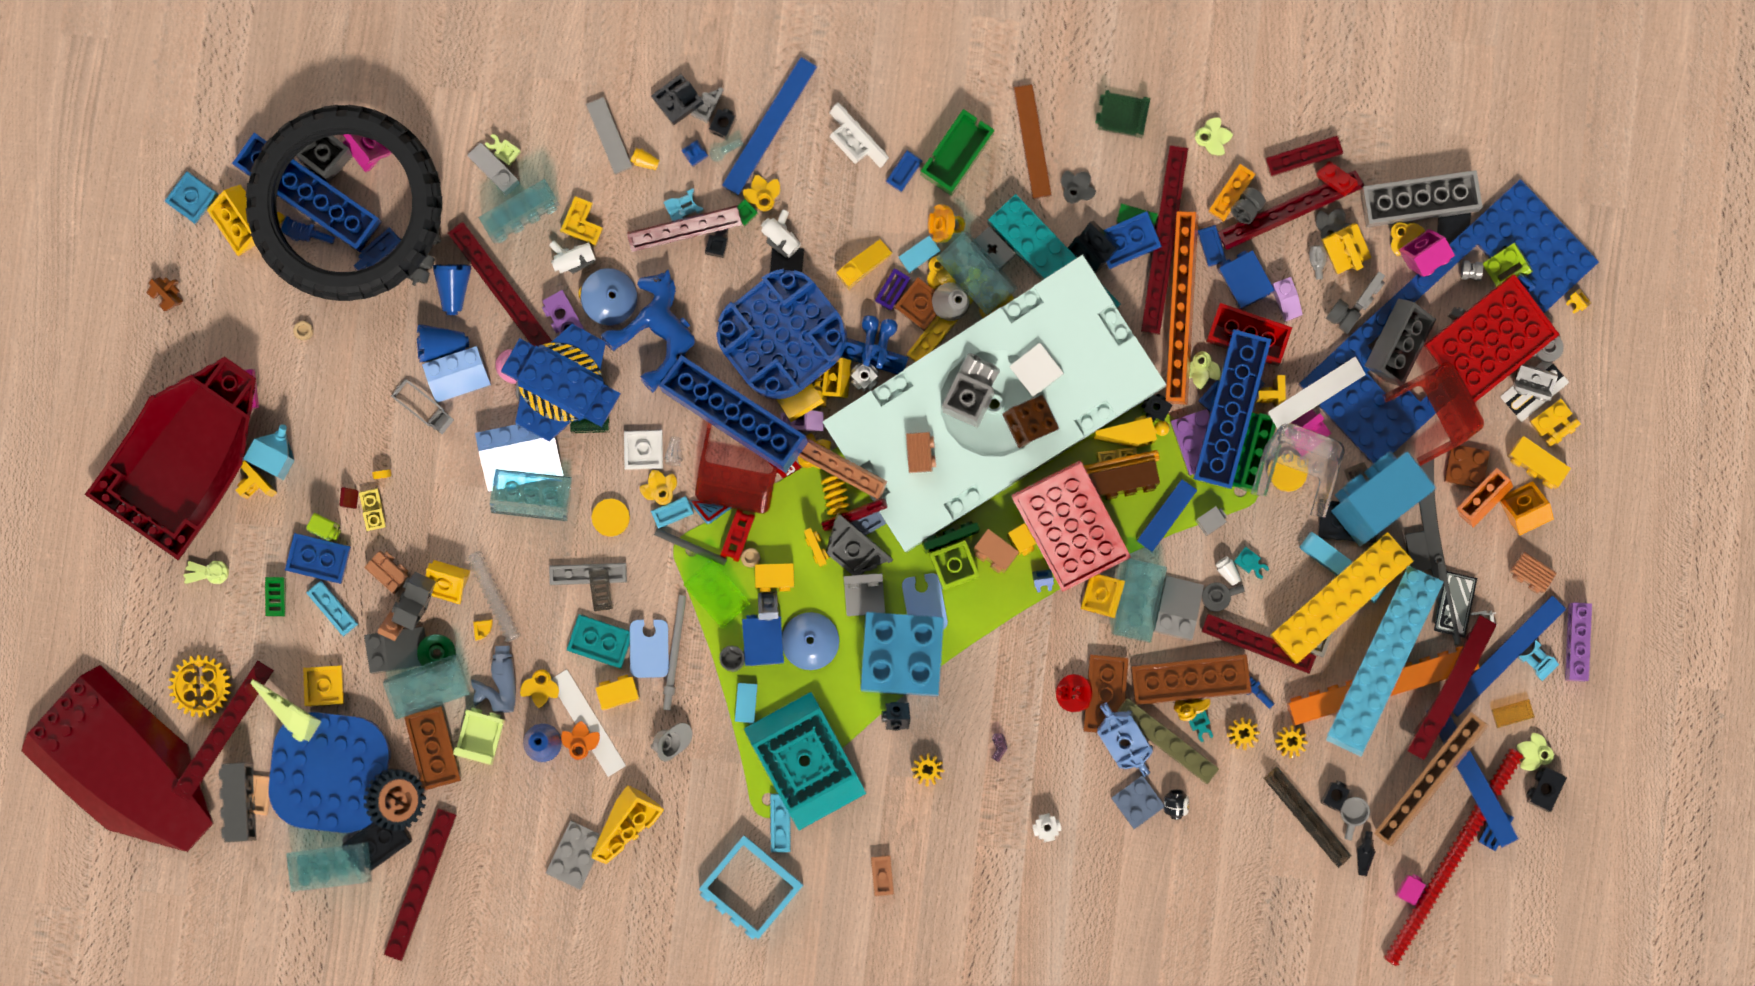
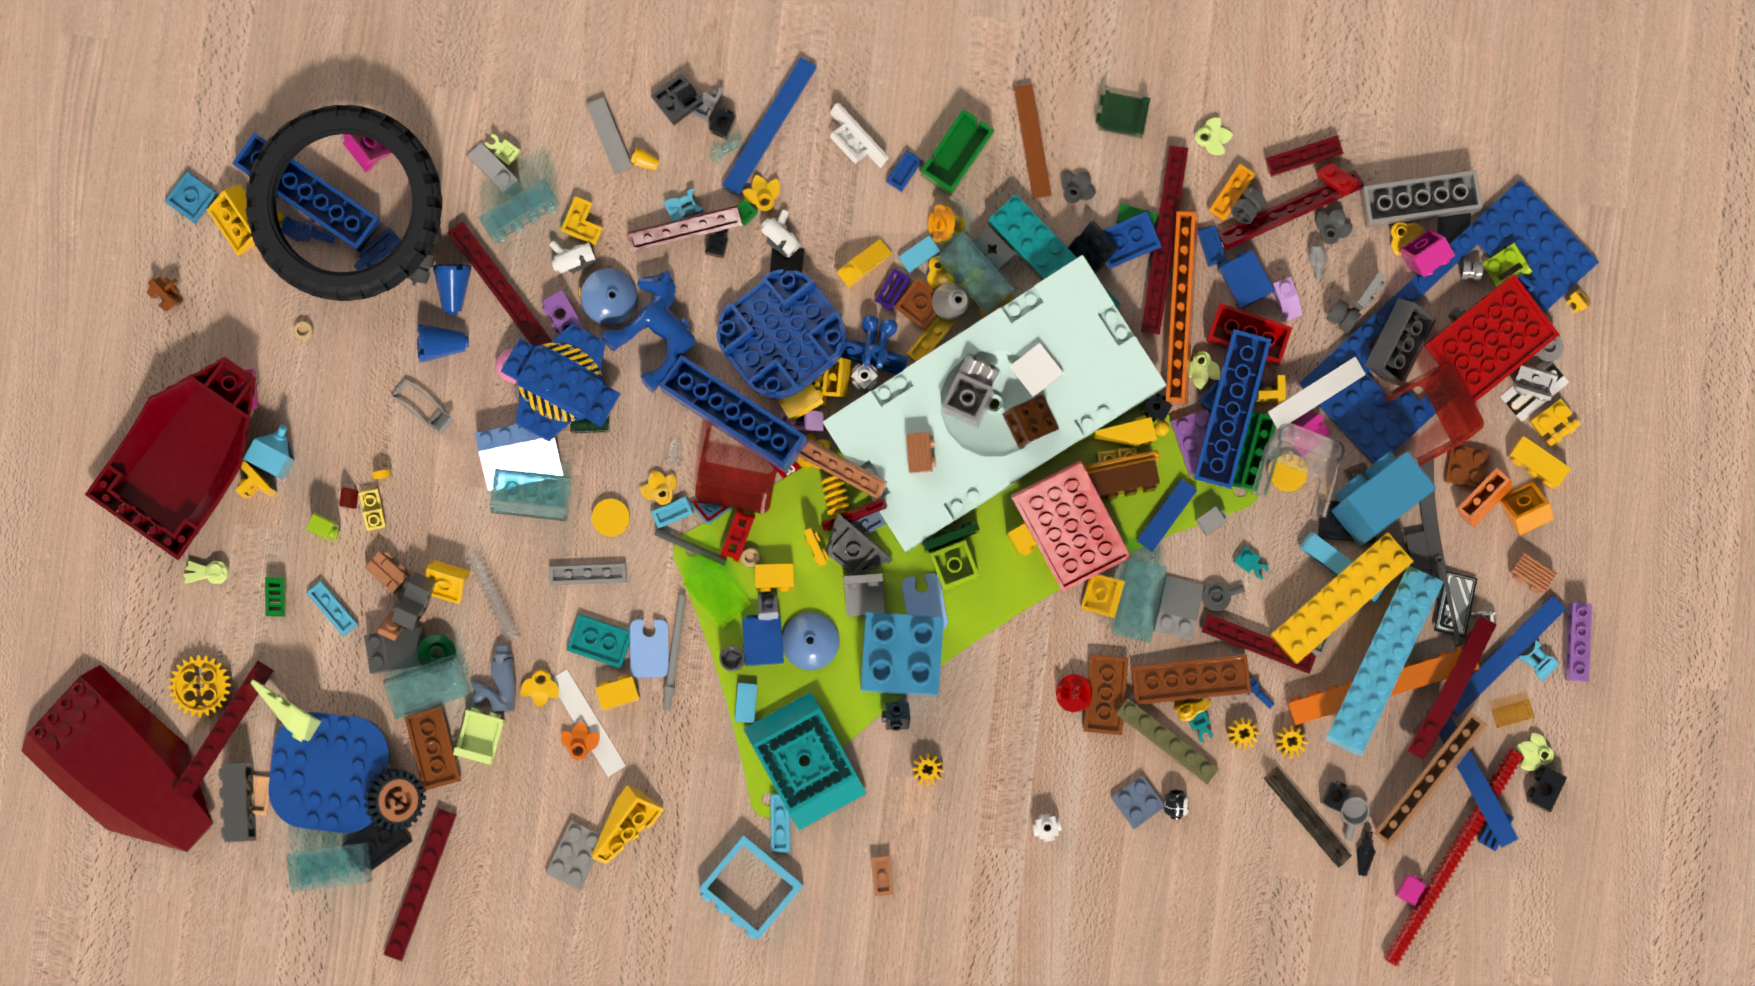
blue plate [285,533,351,584] -> none
dark grey brick [296,135,353,184] -> none
yellow plate [303,665,344,707] -> none
light blue slope [422,346,491,403] -> none
yellow tile [473,619,493,641] -> none
blue cone [523,724,562,762] -> none
clear smoke slope [589,569,614,611] -> none
white tile [624,430,663,470] -> none
light grey piece [651,723,693,762] -> none
blue tile [682,140,708,167] -> none
nougat brick [973,529,1019,573] -> none
clear purple arm [991,733,1008,762] -> none
tile [1032,569,1054,592] -> none
medium blue plate [1097,703,1153,777] -> none
white cone [1215,556,1241,586] -> none
yellow bracket [1321,223,1372,274] -> none

